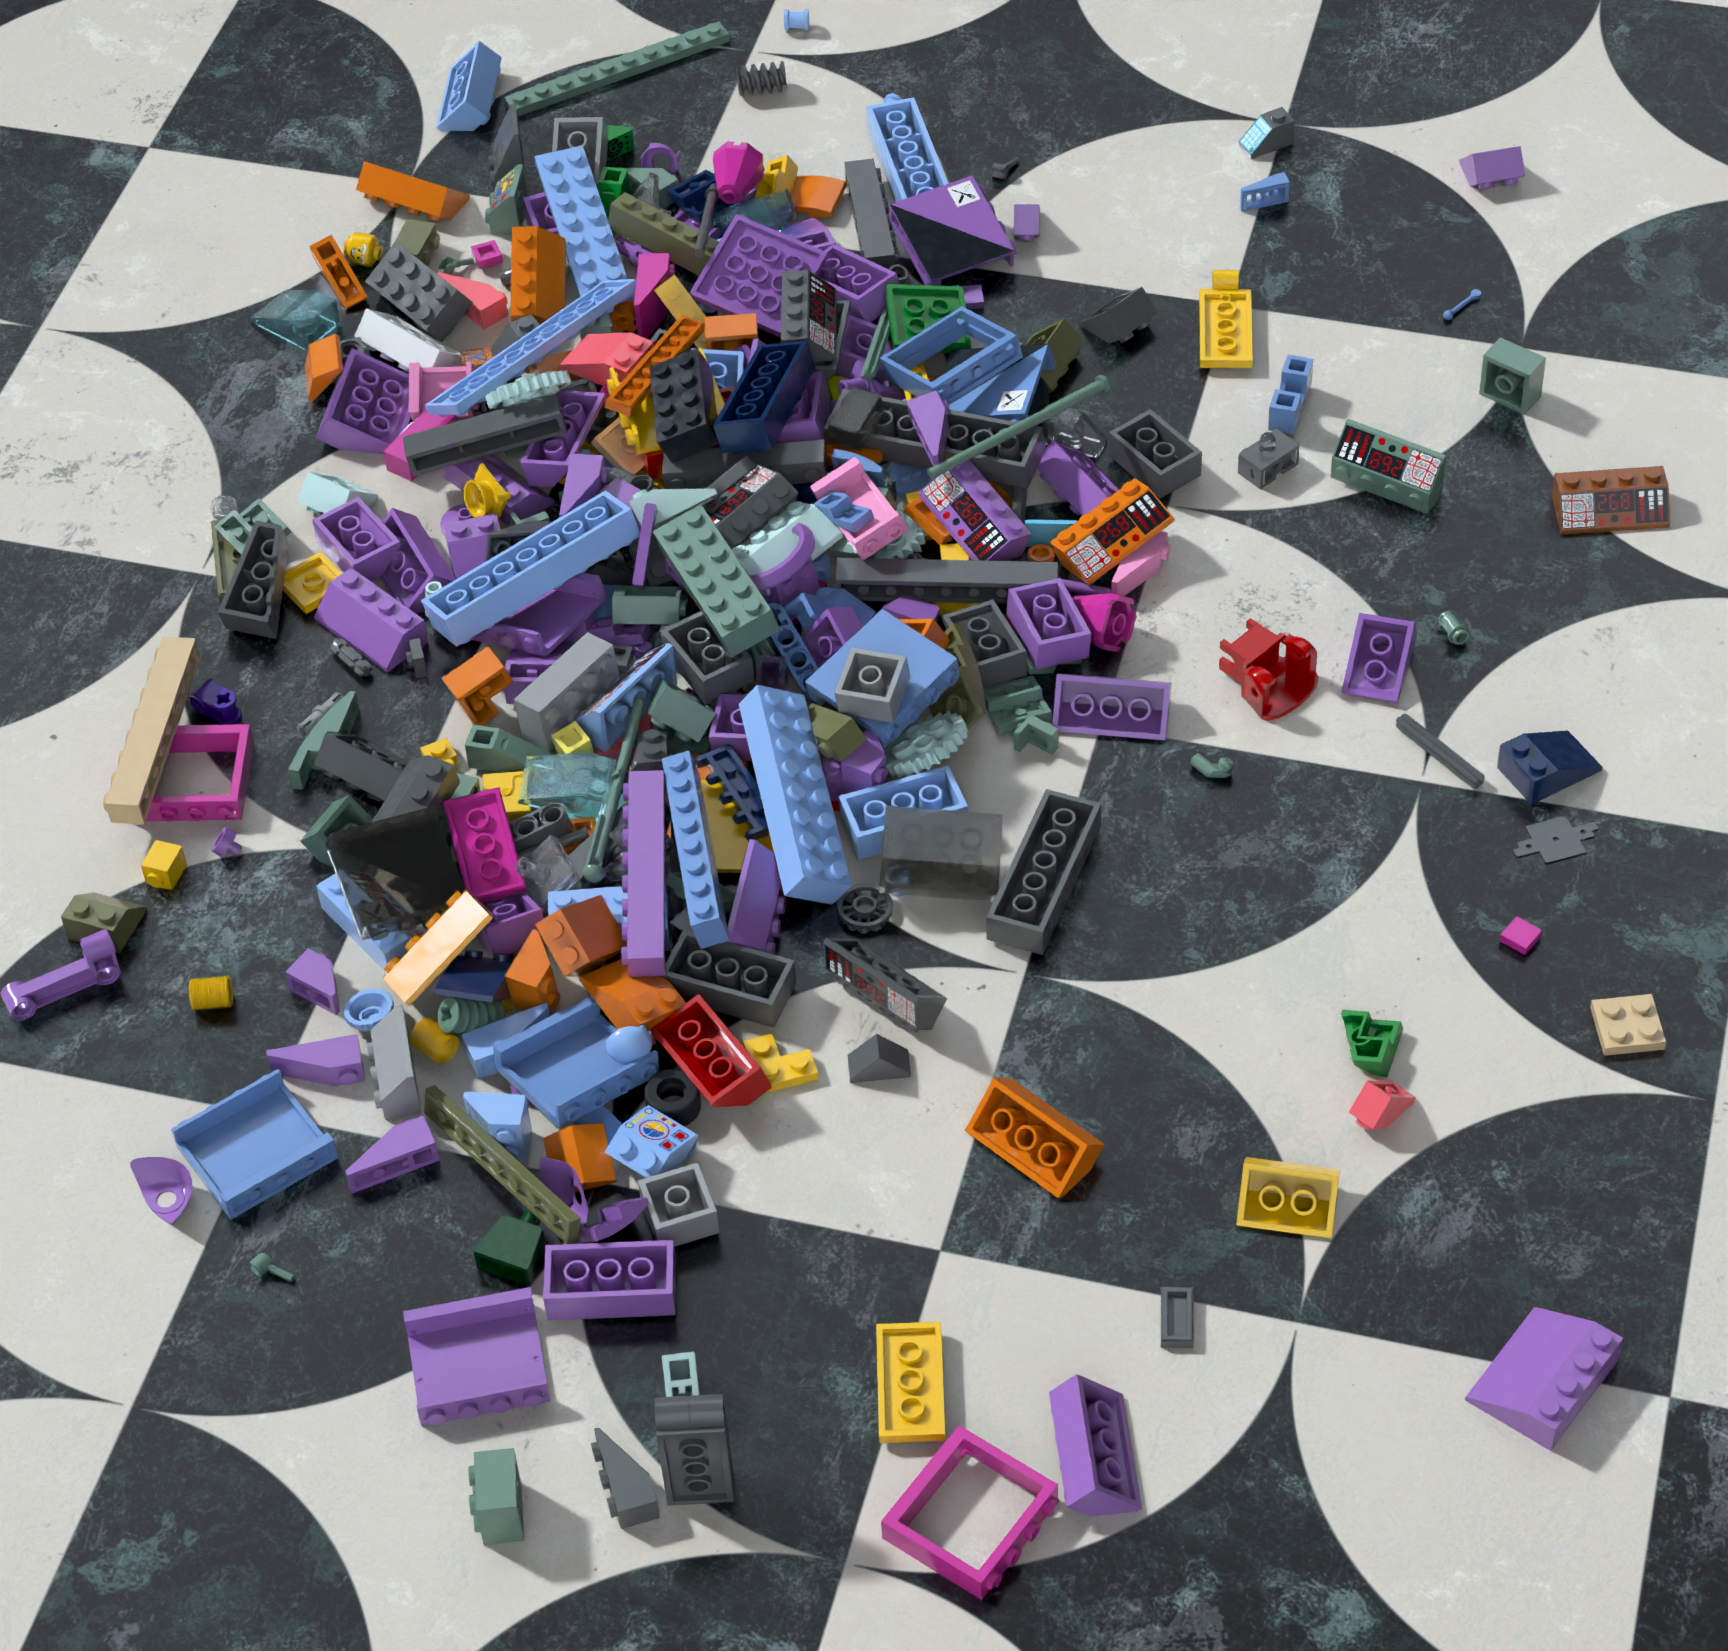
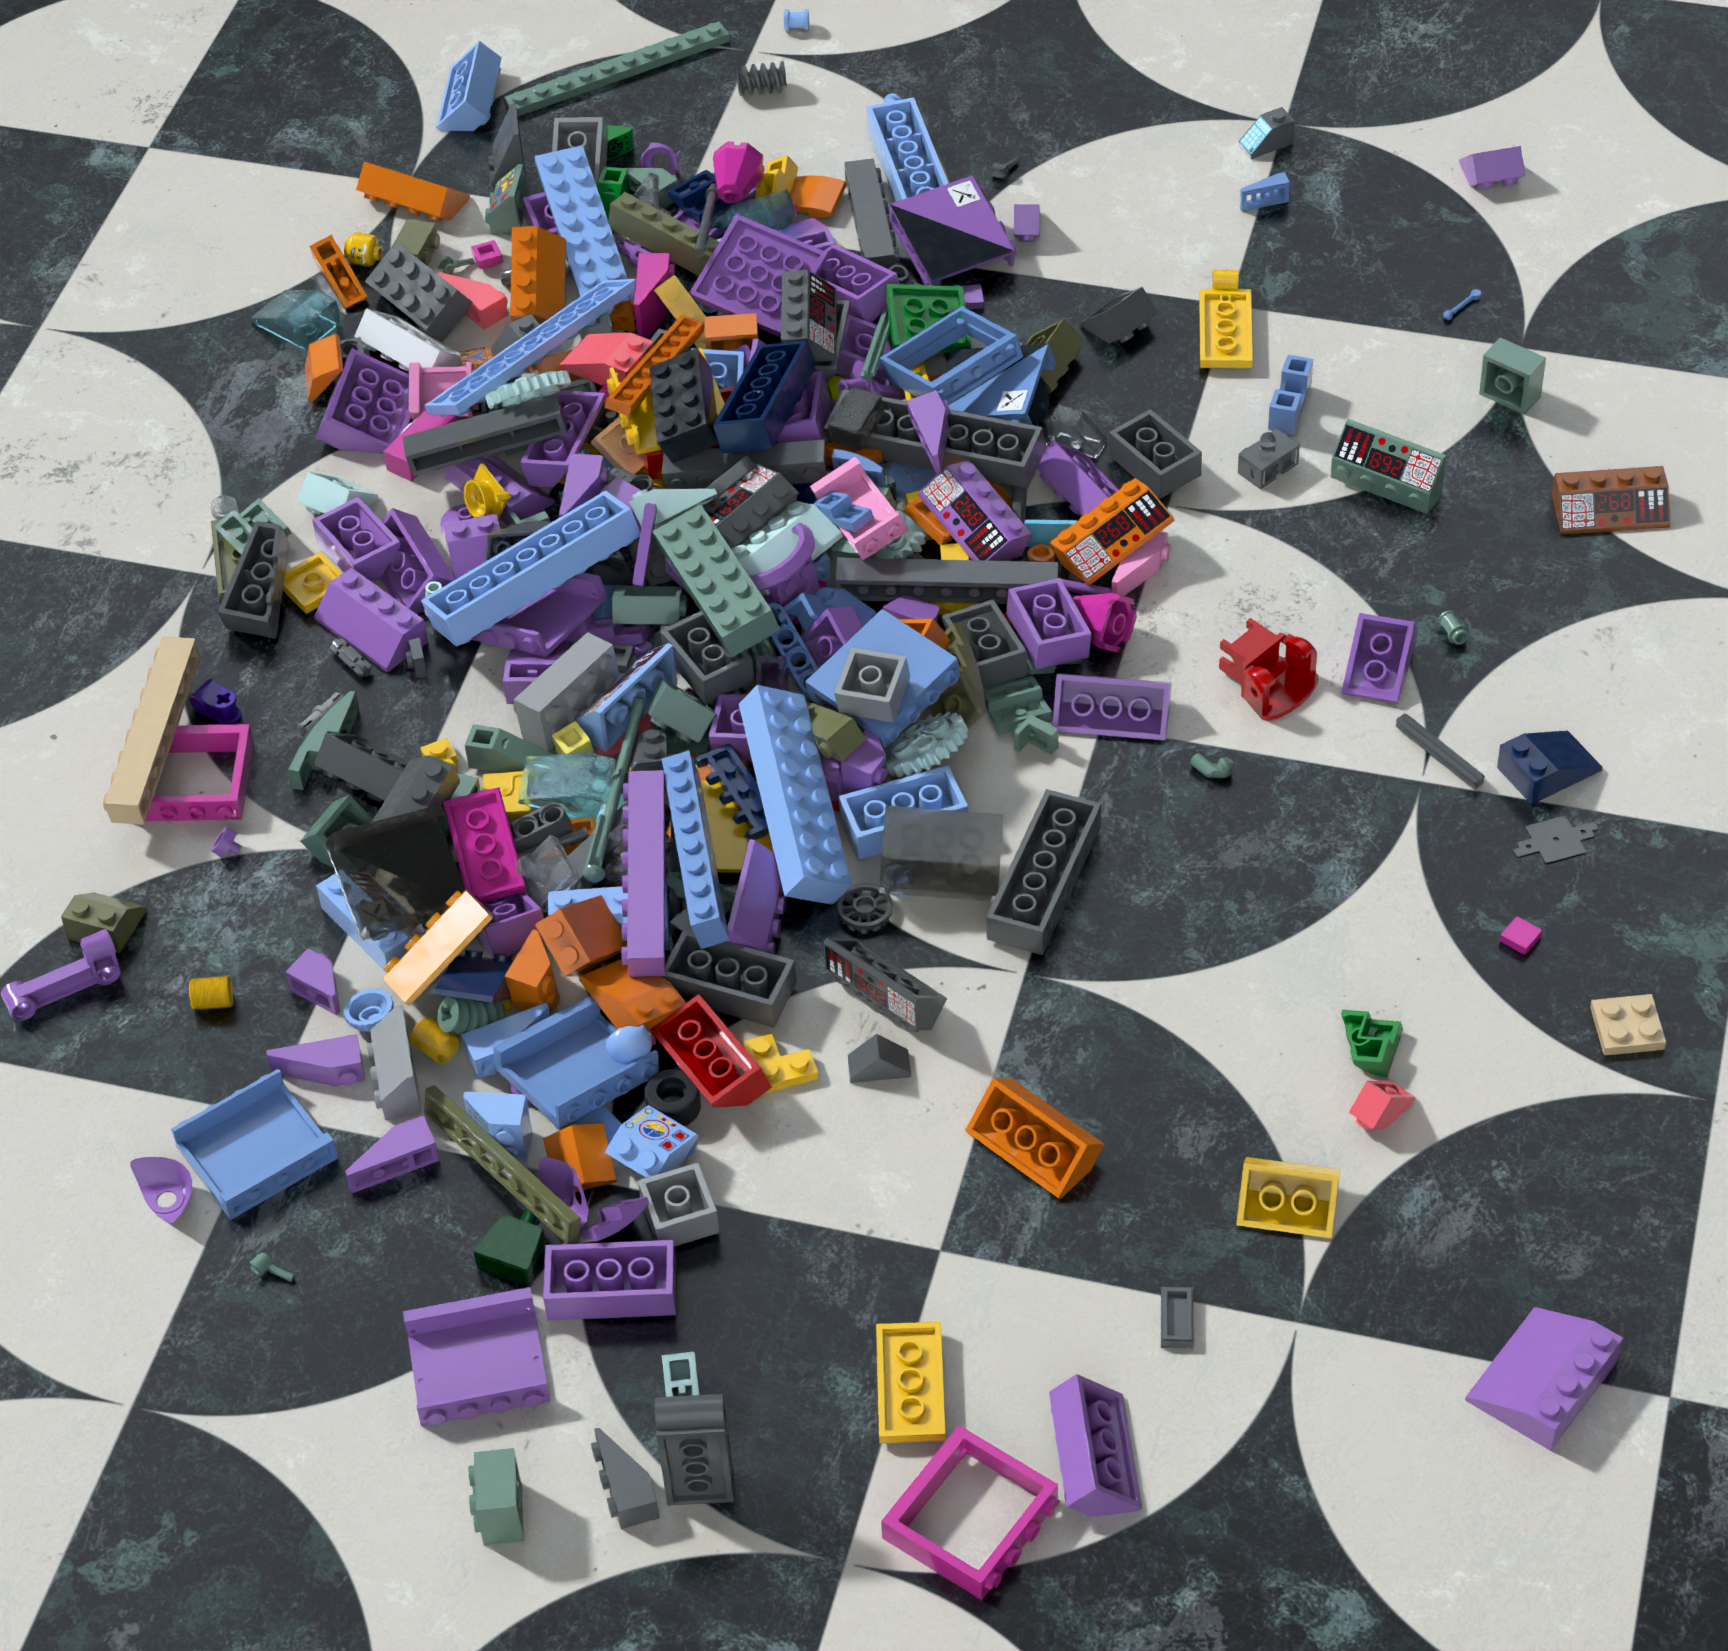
yellow brick [141,840,187,890] -> none
orange brick [442,646,513,726] -> none
sand green bar [927,375,1111,479] -> none

